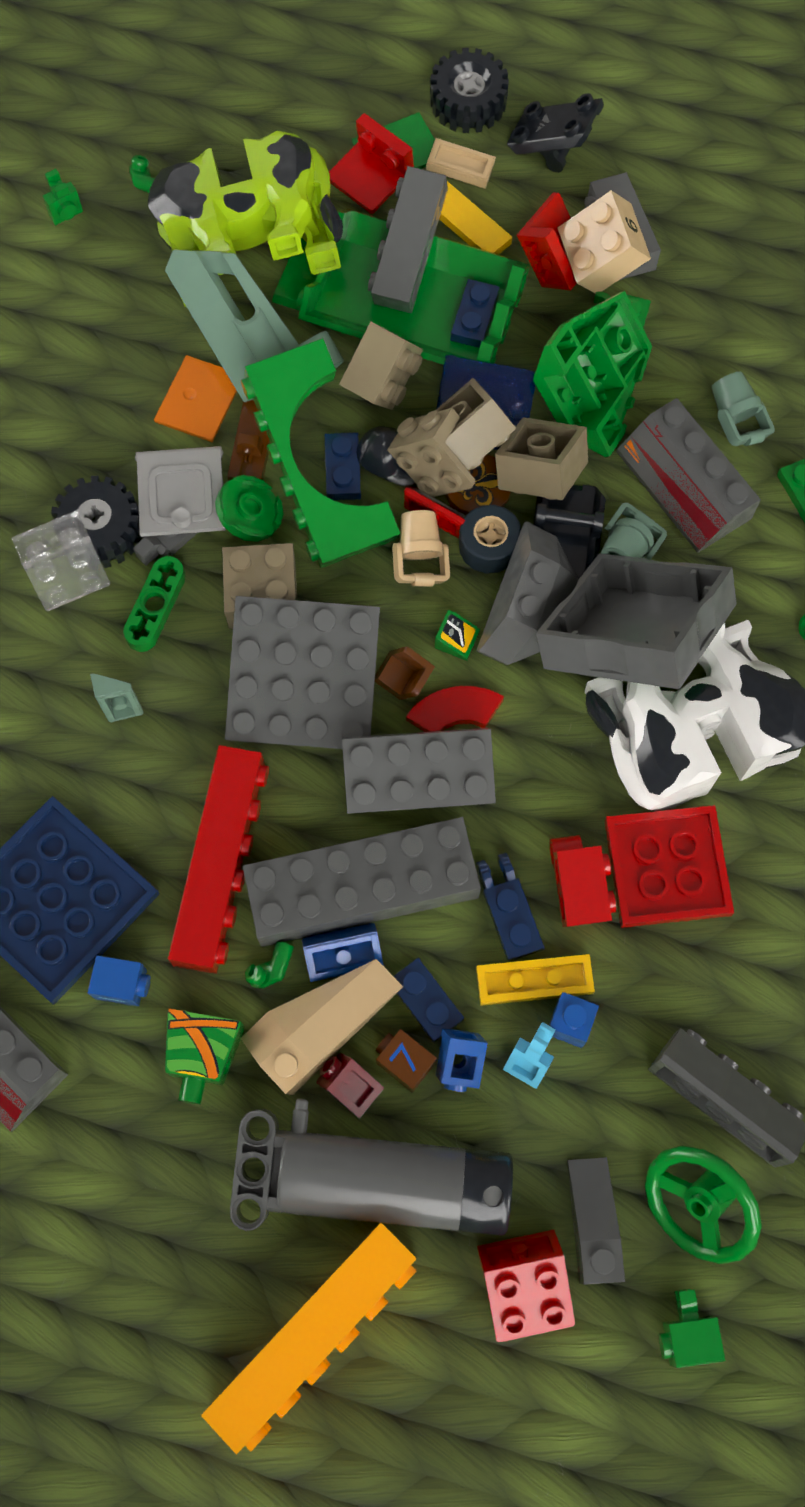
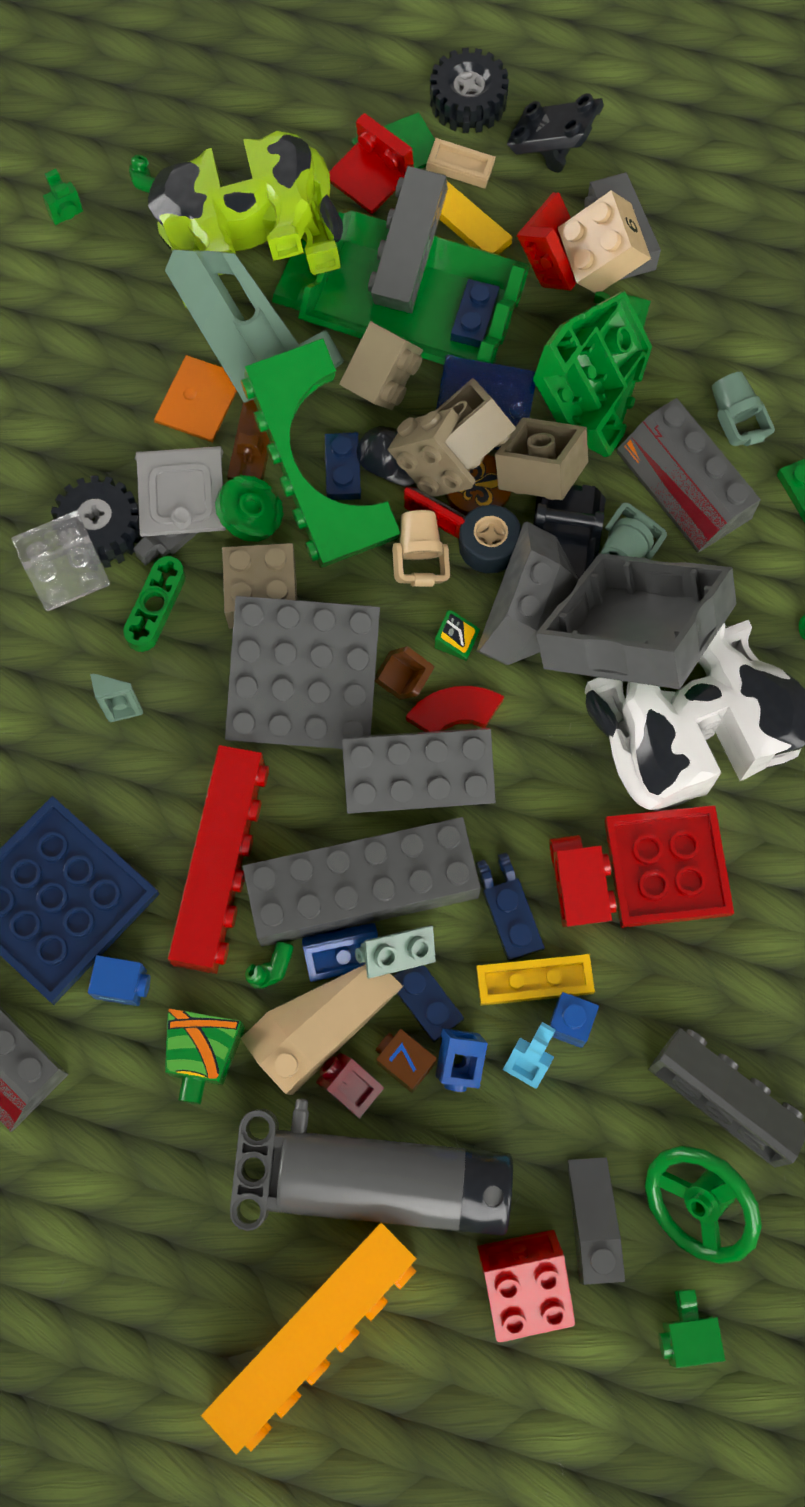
none -> hinge [355,925,436,978]

